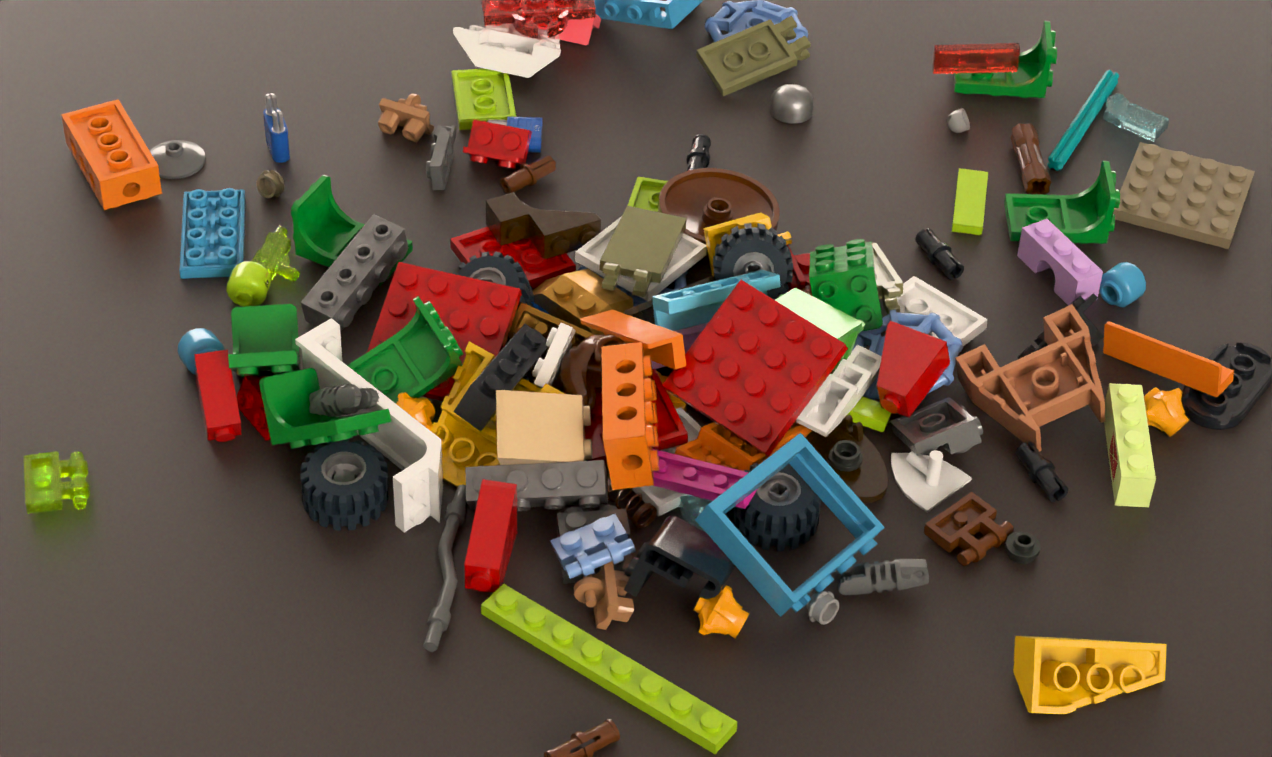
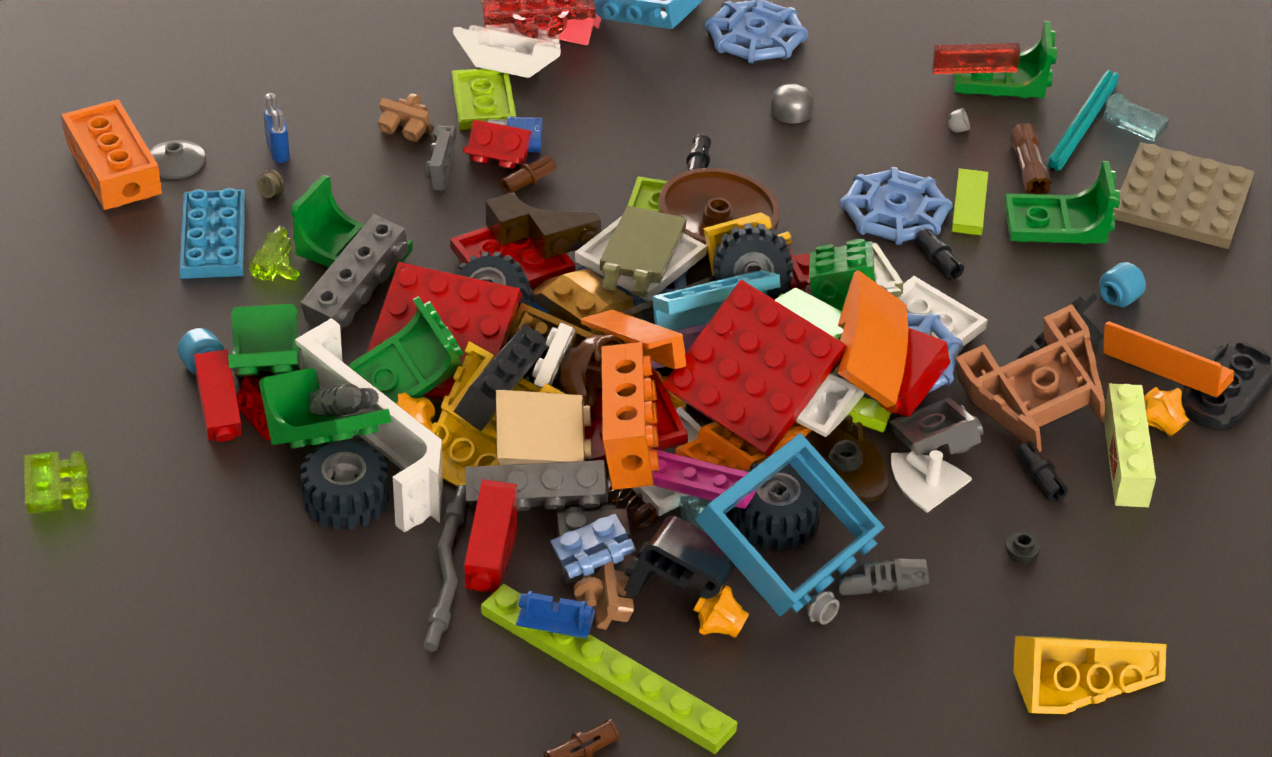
lime head [226,261,271,307] -> none
olive tile [696,16,811,96] -> none
reddish brown plate [924,492,1014,566] -> none
lavender arch [1017,219,1103,306] -> none
none -> blue hinge [516,591,596,639]
none -> orange slope [837,270,908,408]
none -> medium blue plate [840,167,953,245]

